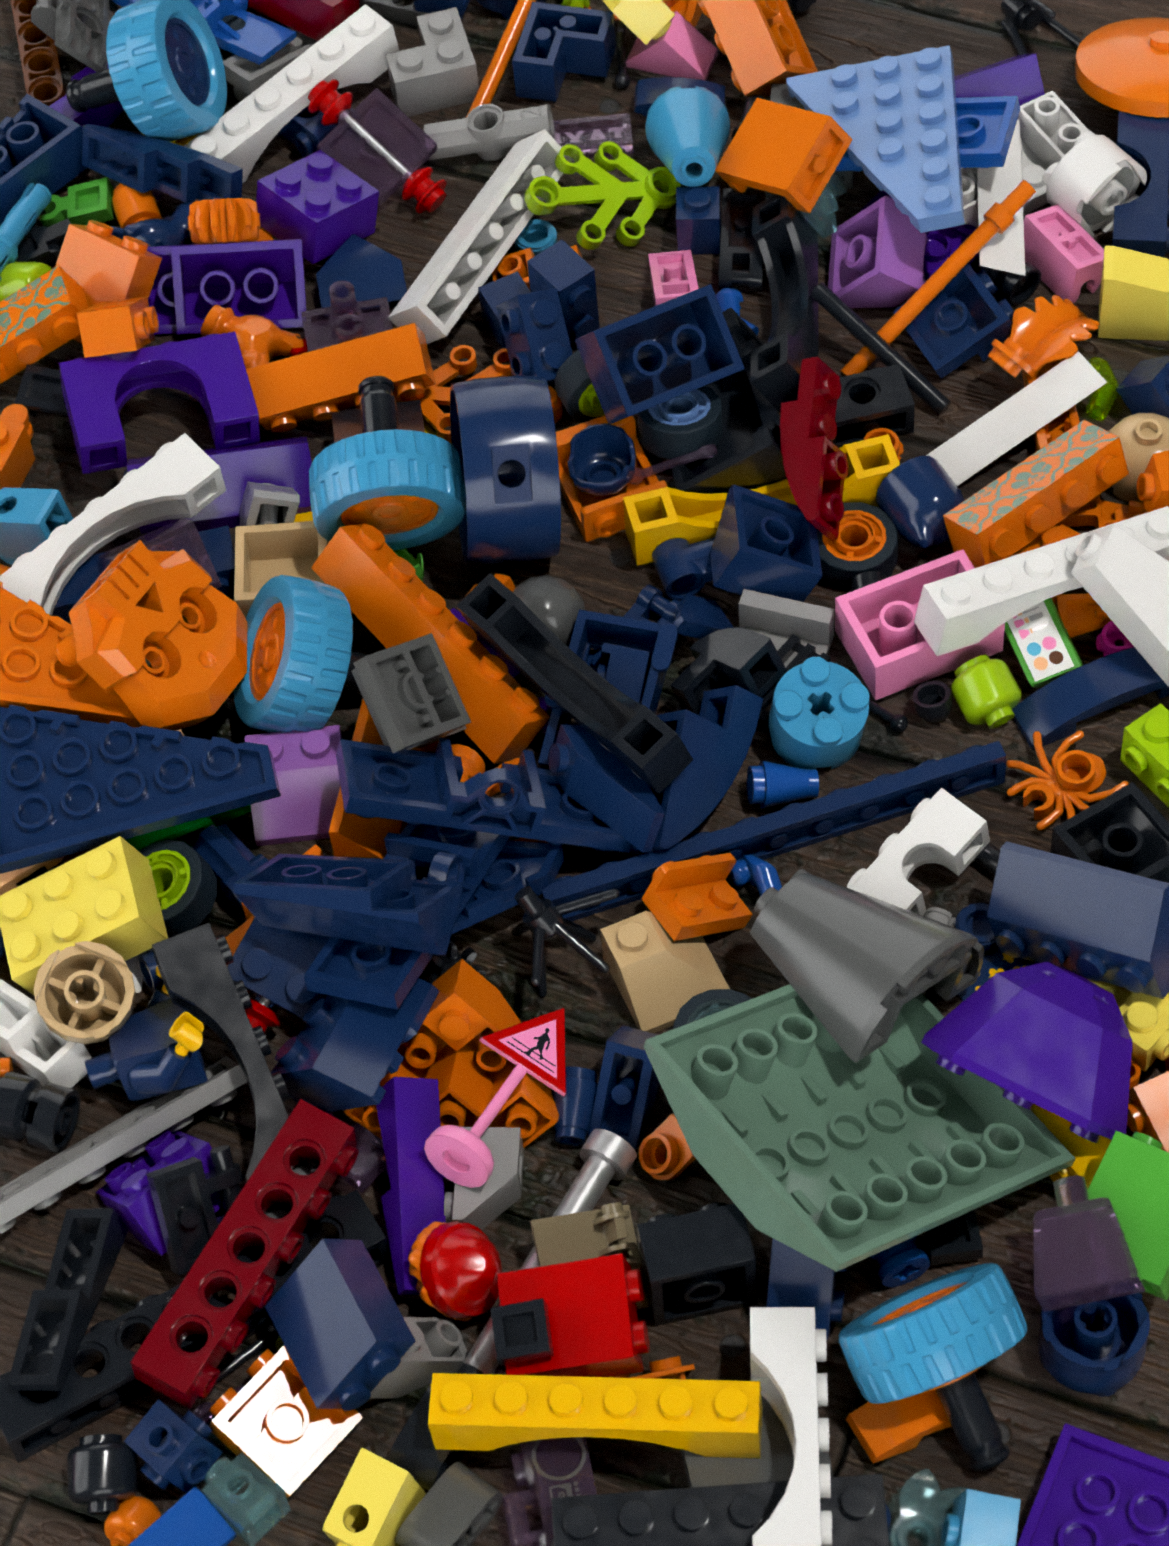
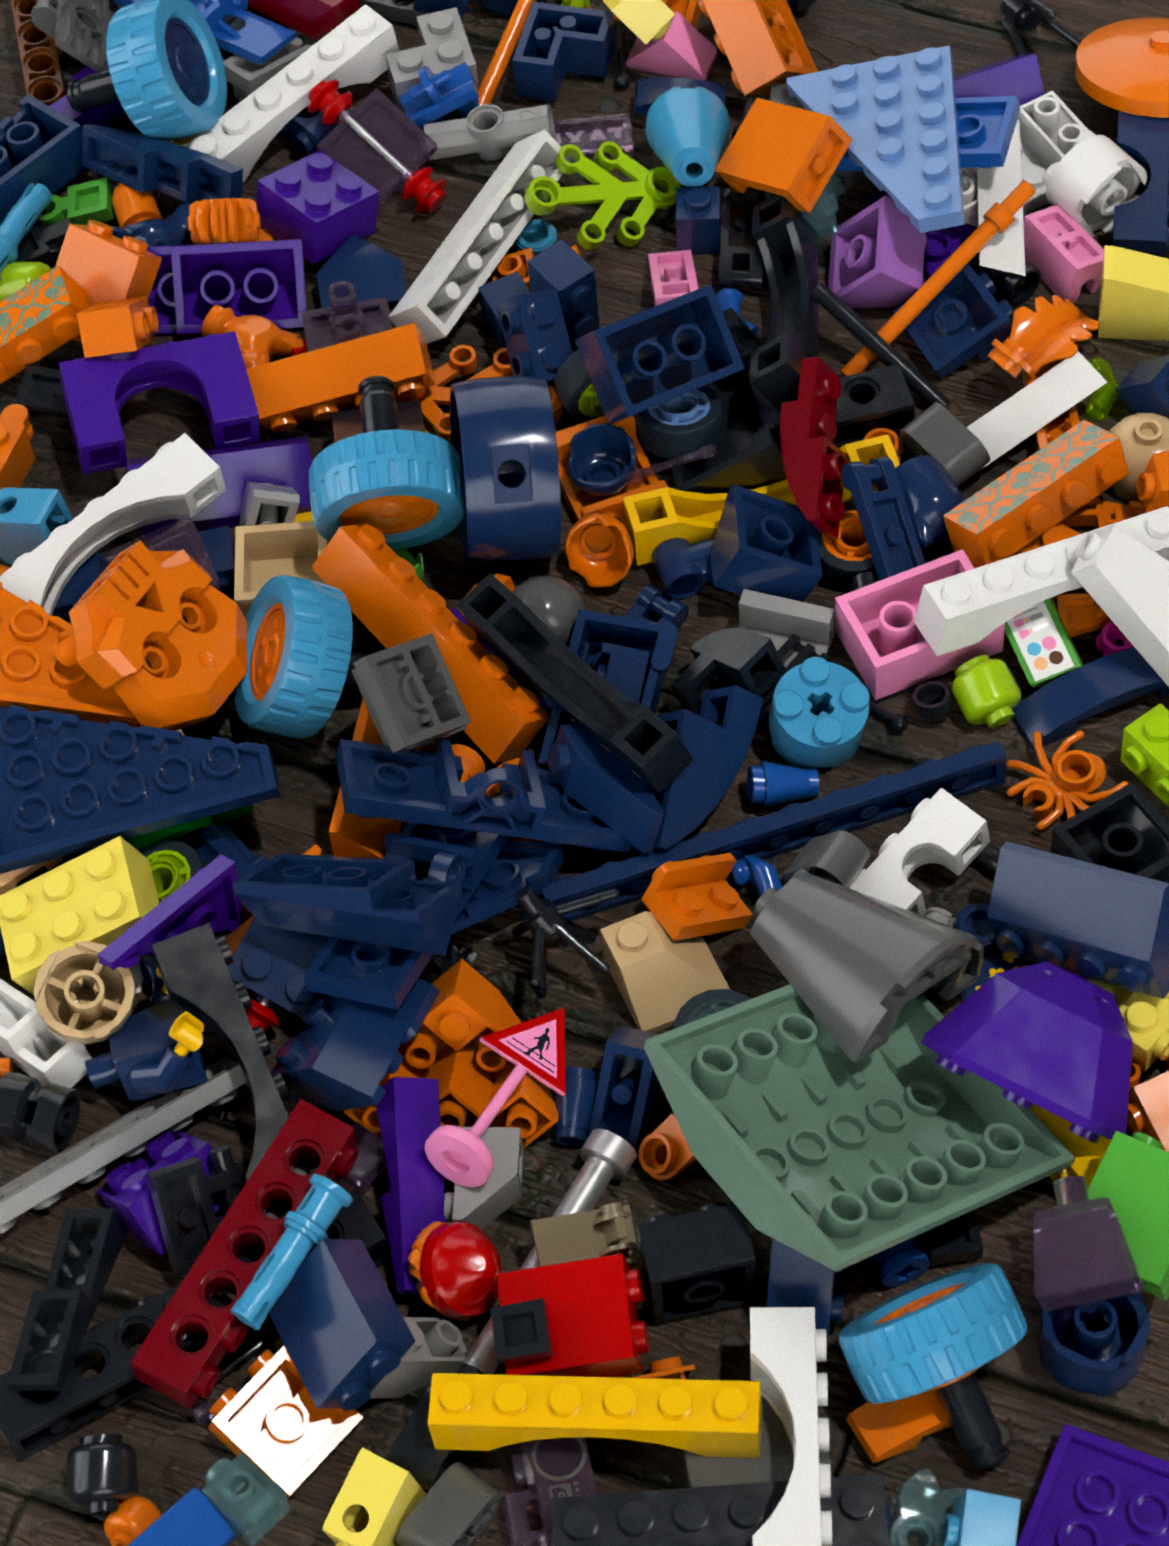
dark blue brick [124,1399,223,1493] -> none
medium lavender slope [244,725,342,846] -> none
dark blue tile [671,594,734,639] -> none
none -> dark purple wing [97,854,246,970]
none -> dark azure pin [230,1173,353,1330]
none -> blue hips [399,62,480,131]
none -> orange hair [564,513,634,588]
none -> dark grey beam [782,830,871,888]
none -> dark blue plate [841,456,926,581]
none -> dark grey beam [900,402,990,487]

